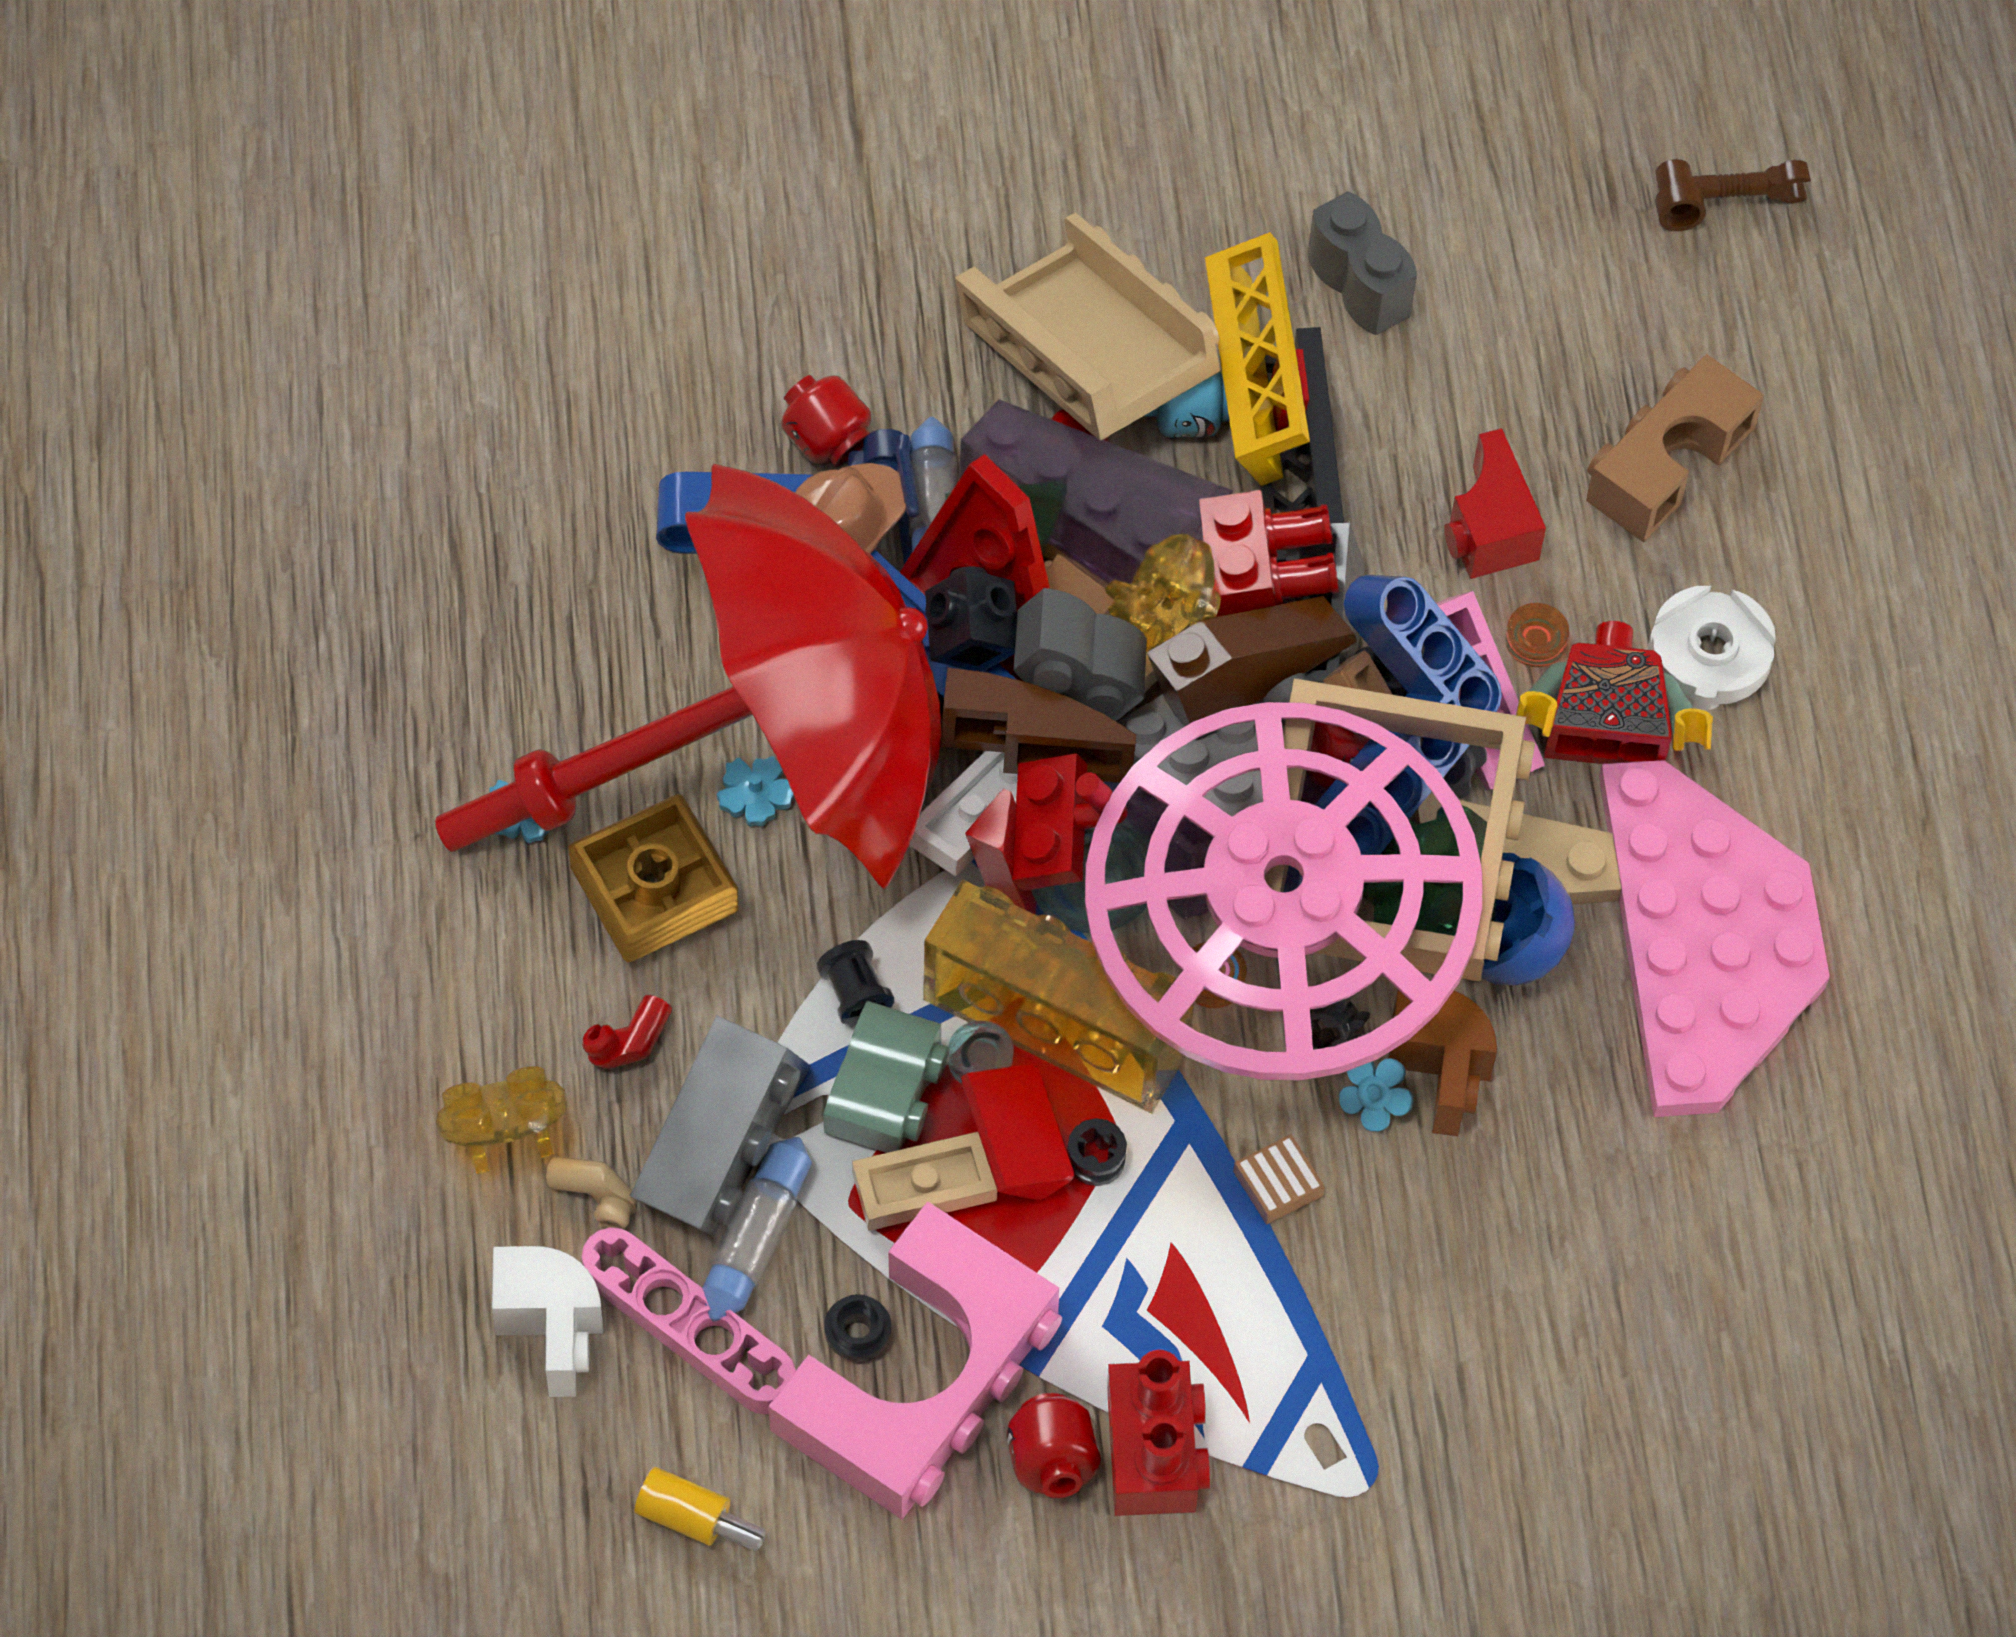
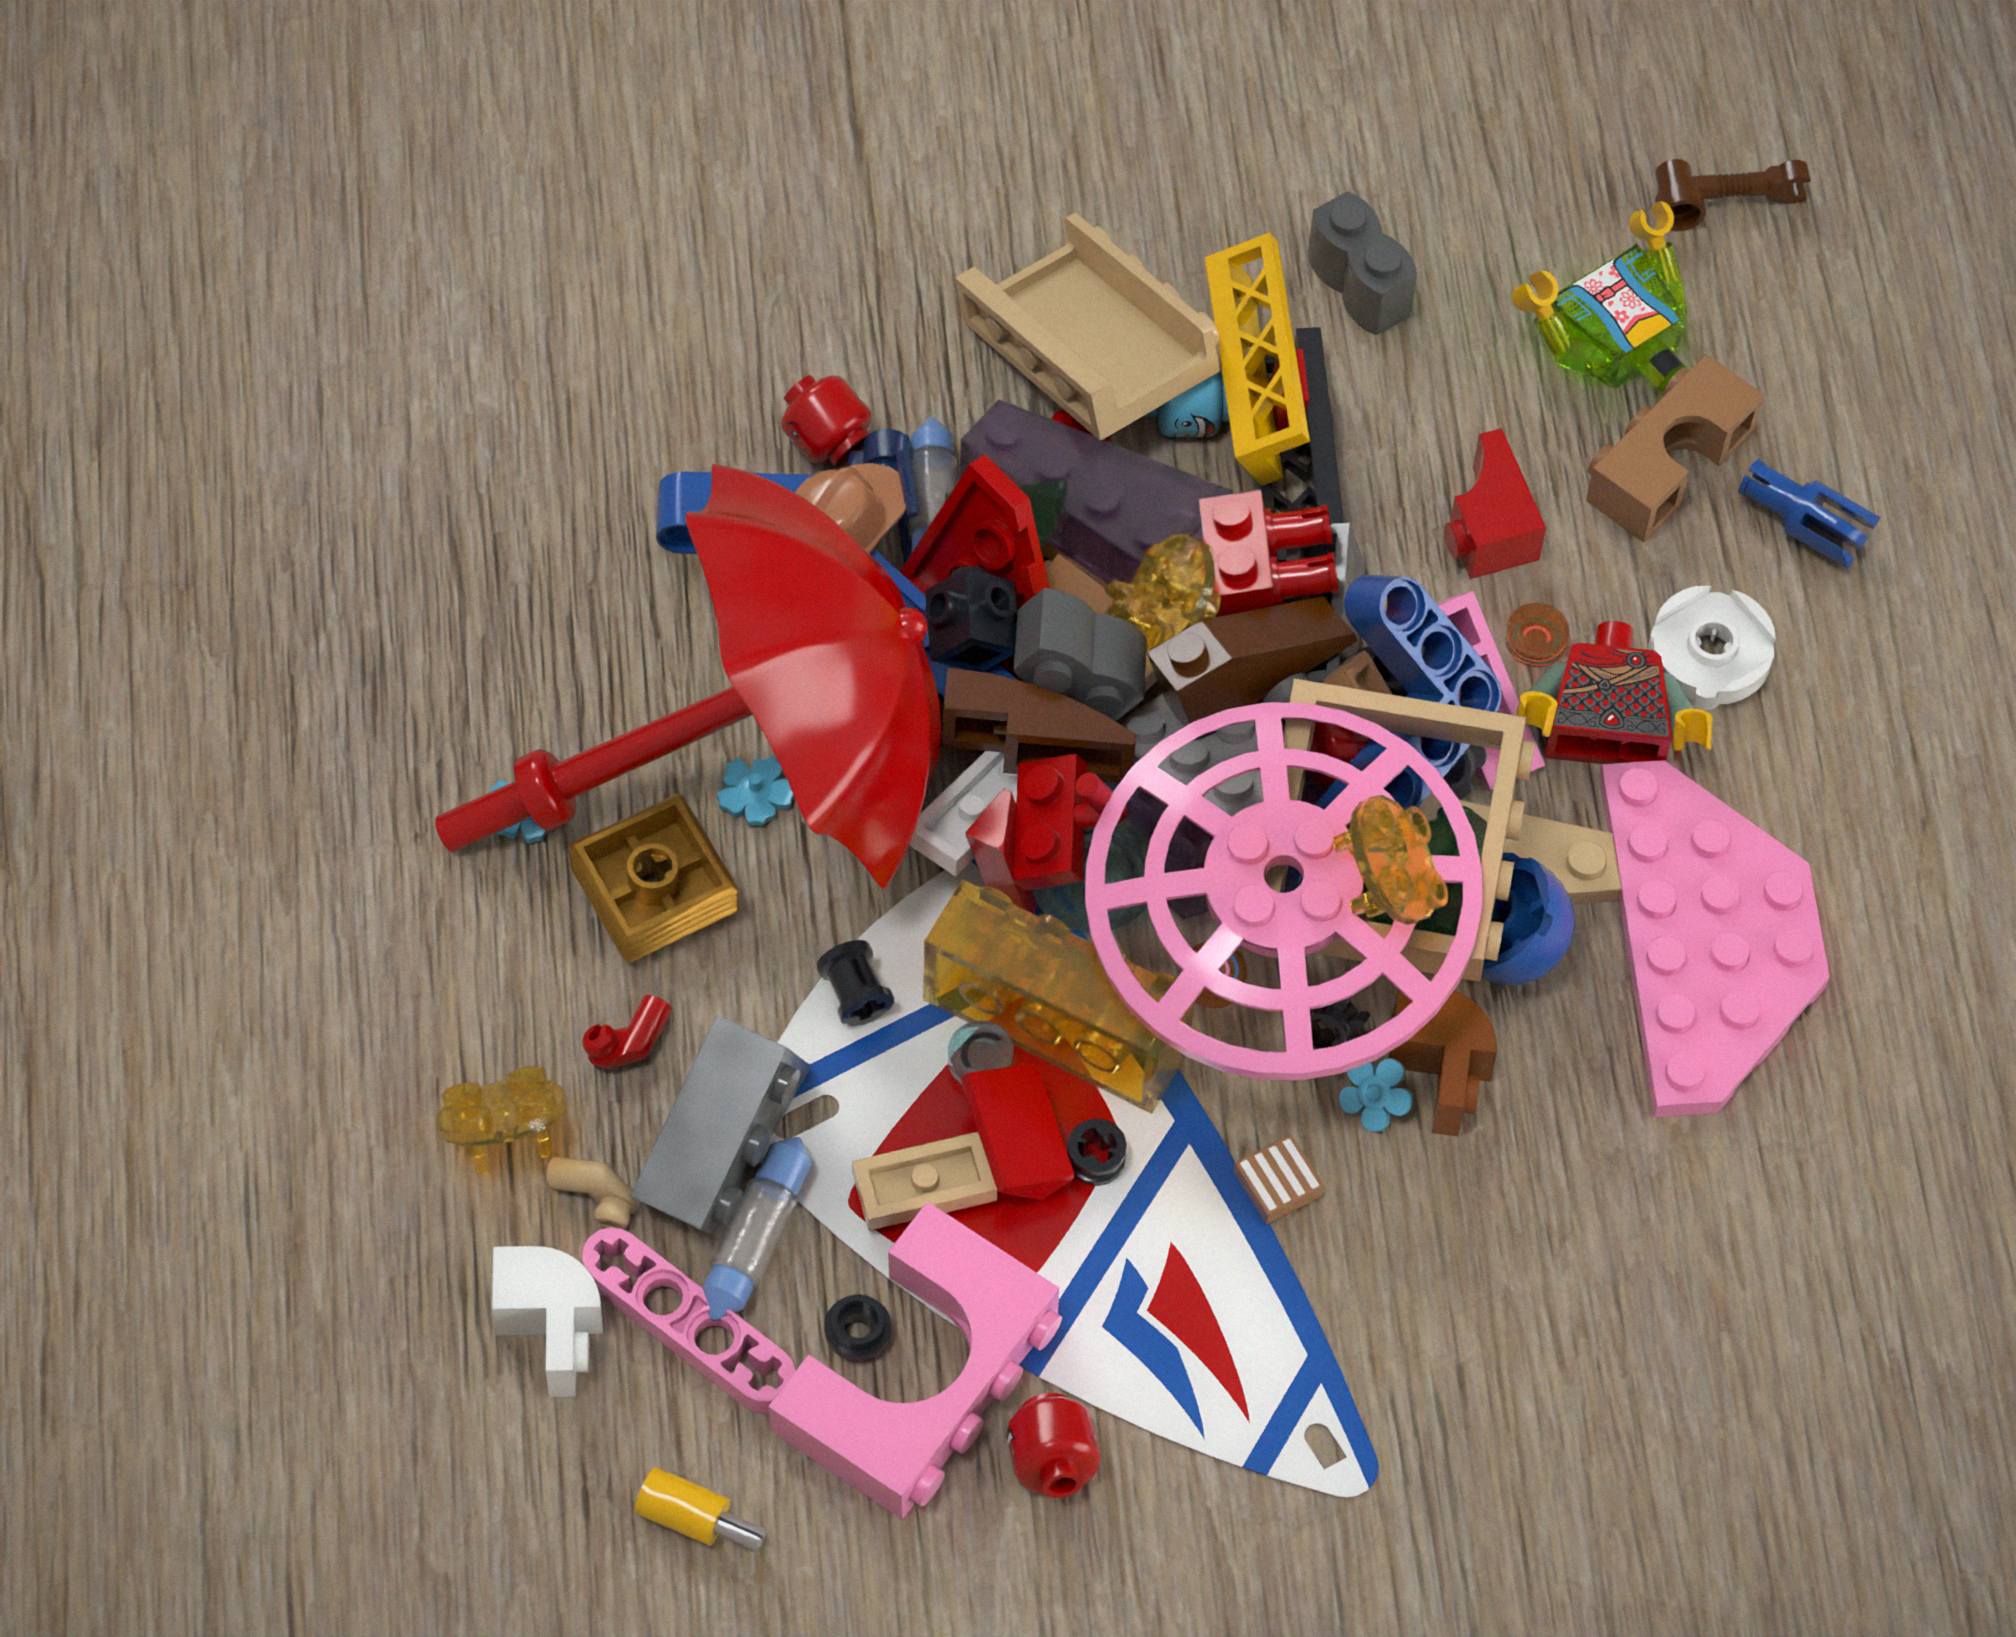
sand green brick [823,1001,950,1153] -> none
red brick [1107,1349,1210,1516] -> none
none -> clear yellow plate [1332,795,1448,925]
none -> torso [1512,201,1688,392]
none -> blue arm [1738,459,1881,569]

